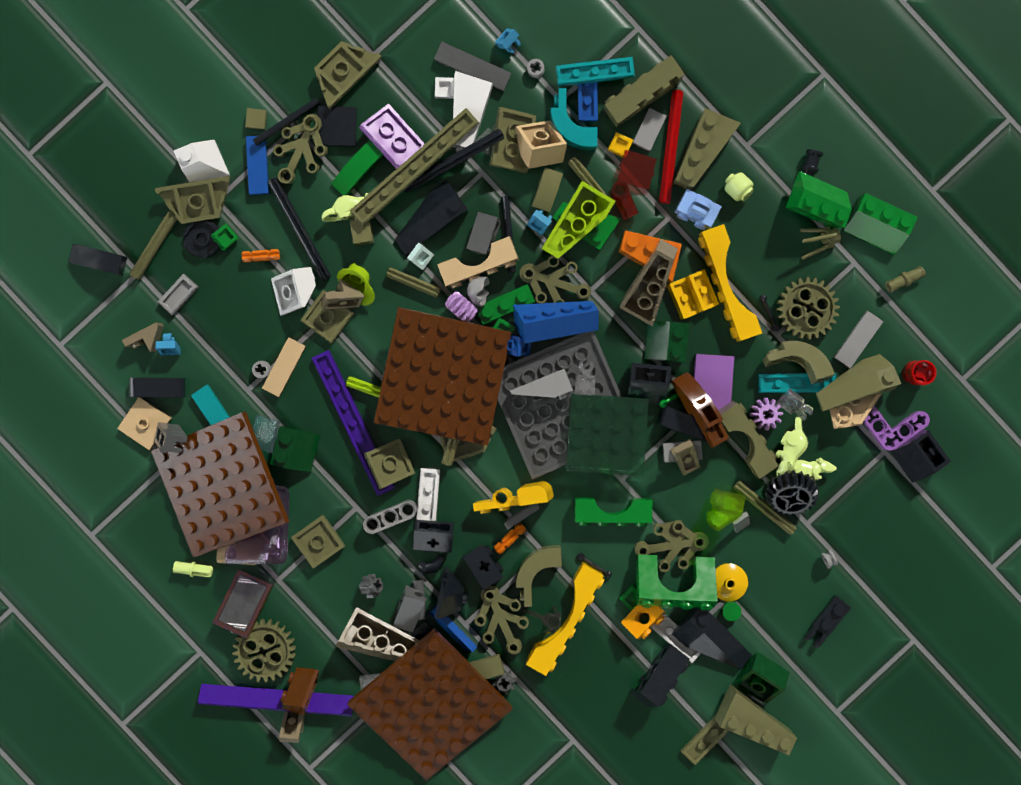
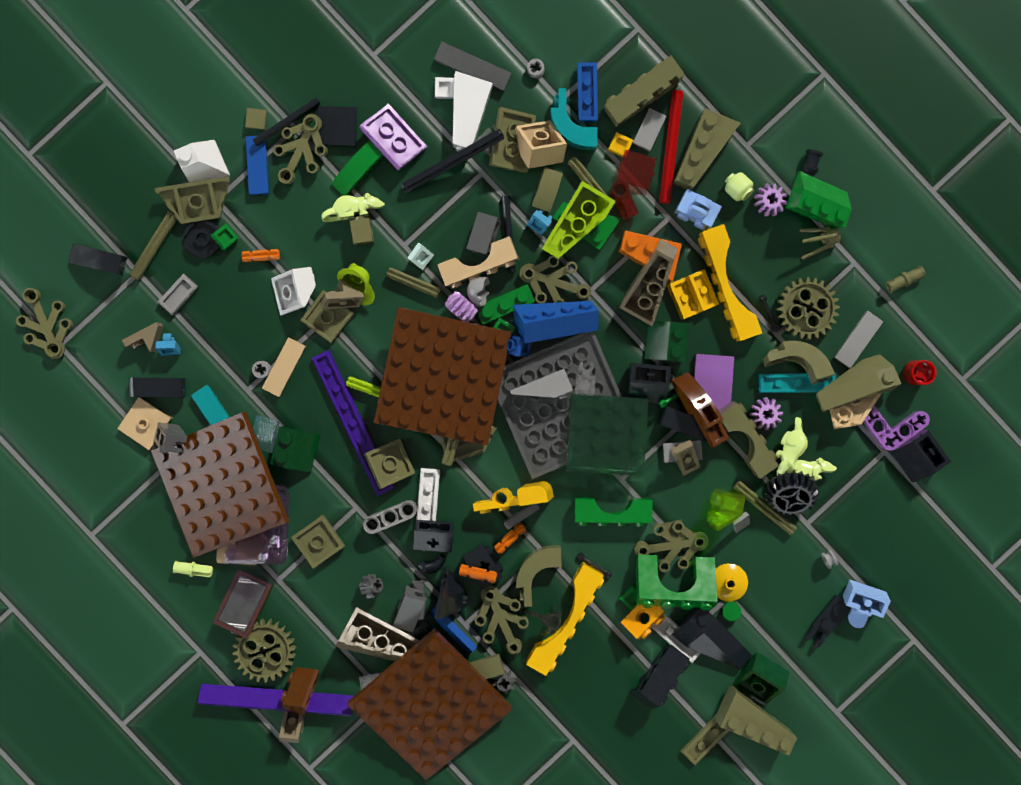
black axle [268,177,331,281] -> none
olive wing [314,41,382,109] -> none
olive tile [350,108,479,226] -> none
black wedge [395,180,468,255] -> none
dark azure tile [494,28,521,53] -> none
teal tile [556,57,635,87] -> none
clear plate [777,389,813,421] -> none
green slope [843,193,918,255] -> none
none -> olive plant [16,288,73,359]
none -> orange axle [459,564,497,583]
none -> lavender gear [754,184,787,216]
none -> light blue brick [843,580,891,628]

